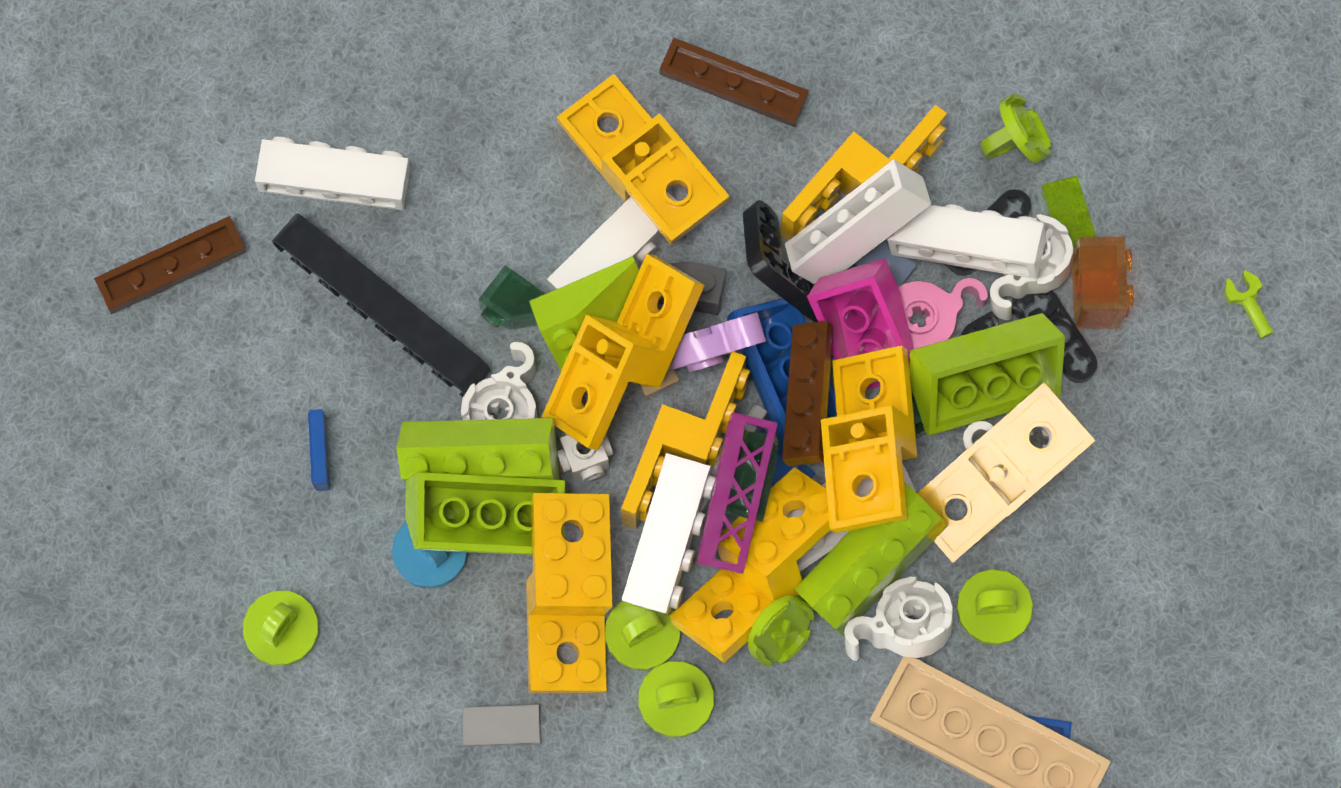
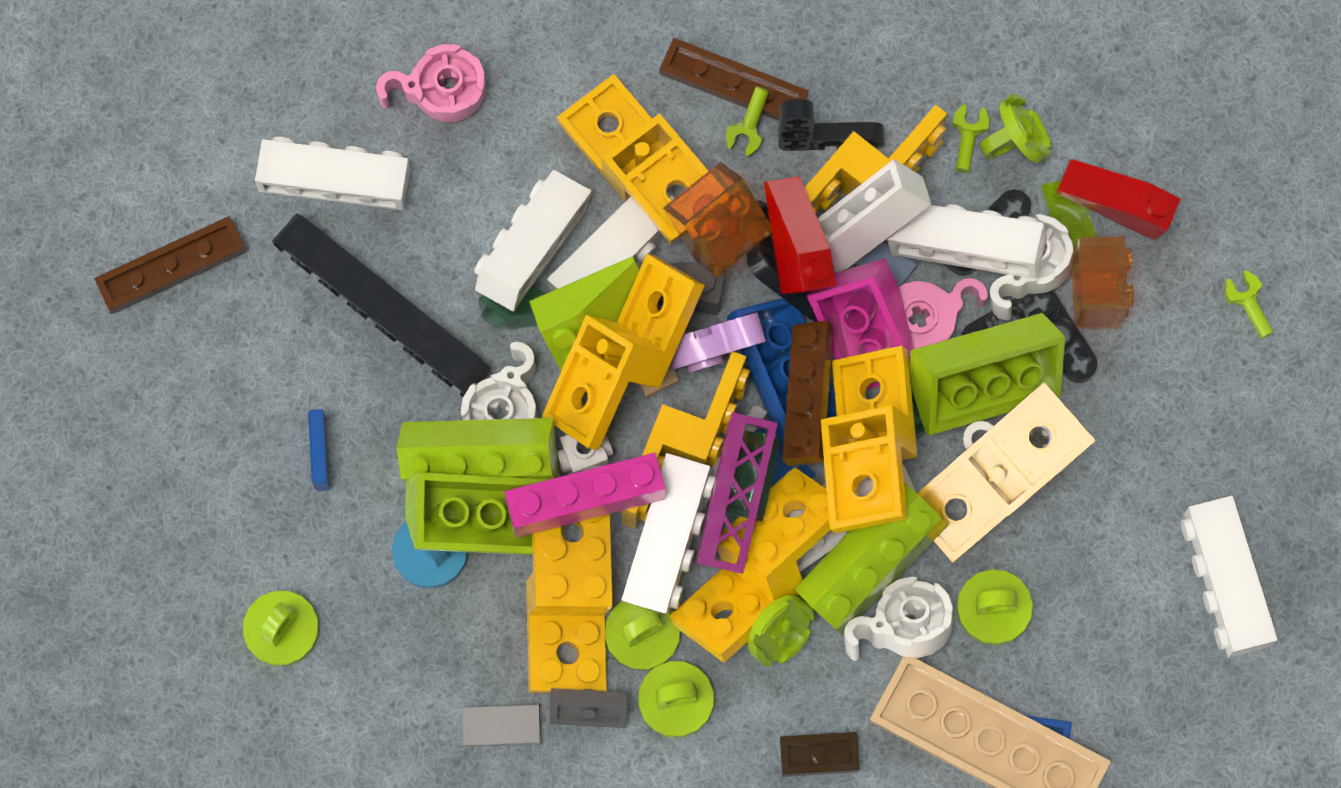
none -> bright pink piece [376,44,486,122]
none -> white brick [474,170,592,312]
none -> dark pink brick [505,453,665,538]
none -> dark grey plate [550,688,628,728]
none -> clear orange brick [663,162,772,277]
none -> lime bar [725,86,769,156]
none -> red slope [764,176,836,294]
none -> black beam [778,99,885,151]
none -> dark brown plate [779,732,860,777]
none -> lime bar [952,104,990,173]
none -> red slope [1055,159,1181,240]
none -> white brick [1181,496,1278,658]

